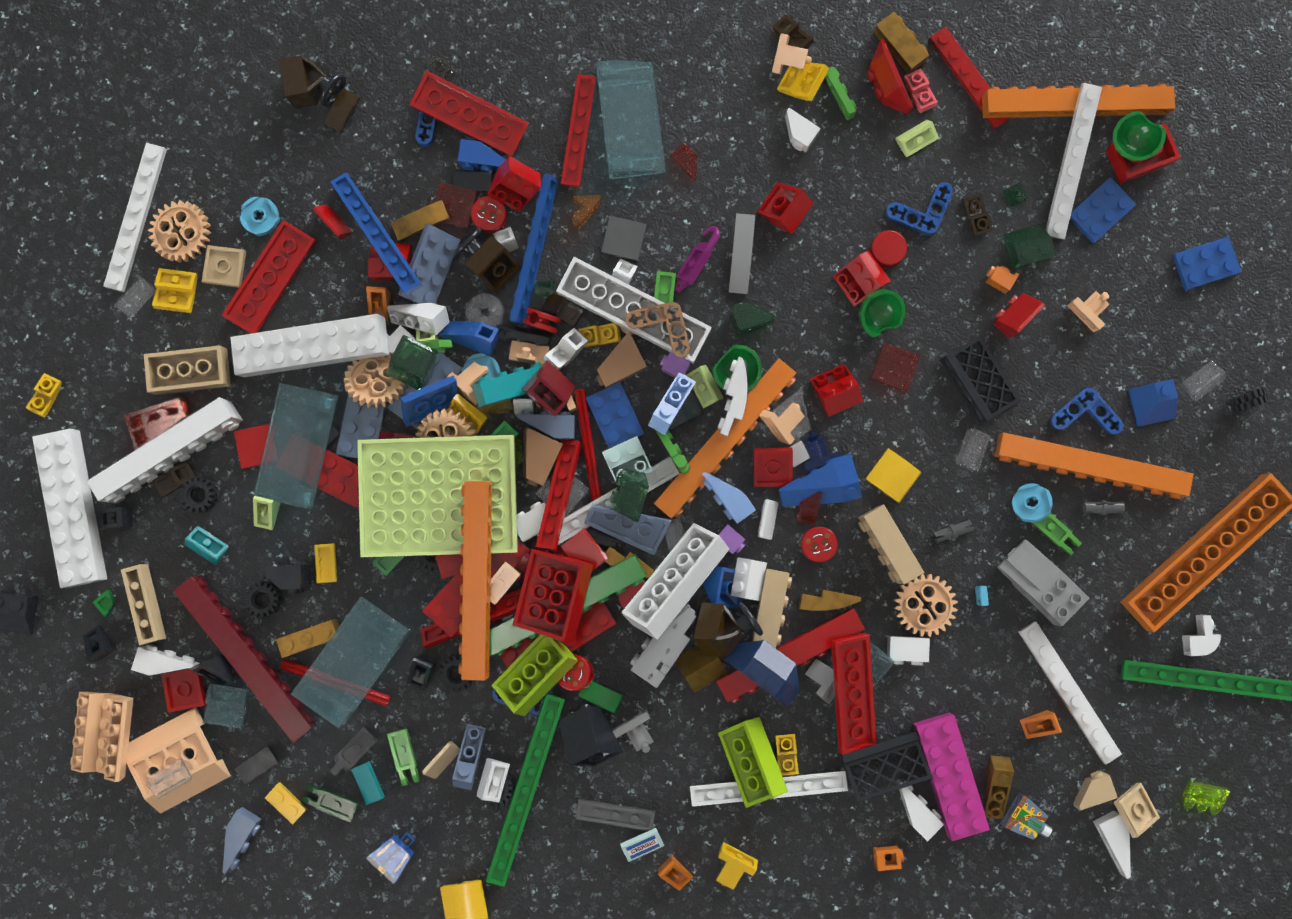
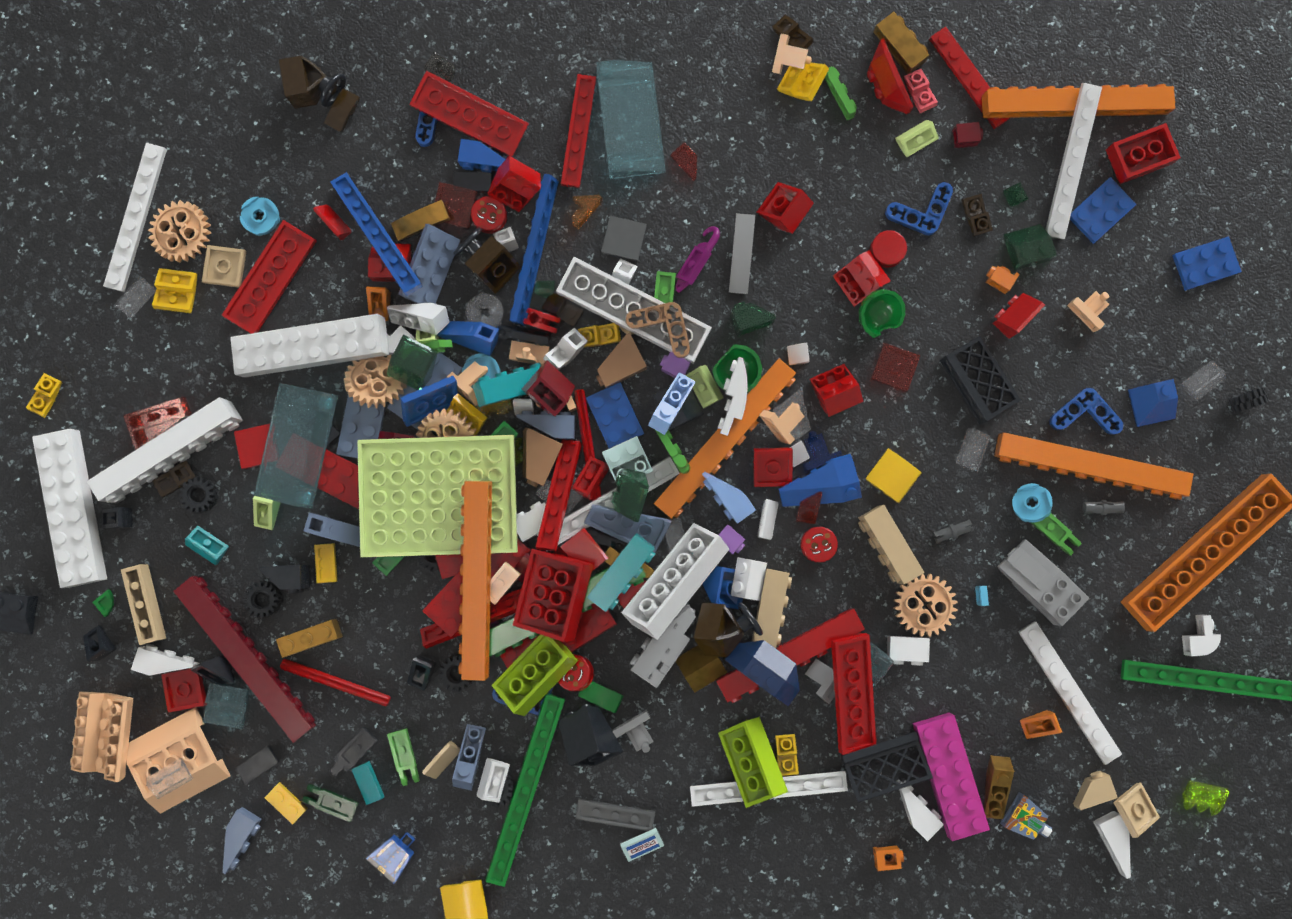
tan brick [144,346,231,395] -> none
clear light blue slope [291,597,412,728] -> none
orange slope [658,855,693,891] -> none
yellow piece [716,842,758,890] -> none
white slope [785,108,821,152] -> none
pearl gold slope [798,589,861,611] -> none
green cylinder [1113,111,1166,161] -> none
none -> sand blue slope [304,513,360,547]
none -> red slope [572,456,609,500]
none -> teal brick [587,533,655,612]
none -> white slope [787,343,809,365]
none -> dark red brick [952,122,983,148]

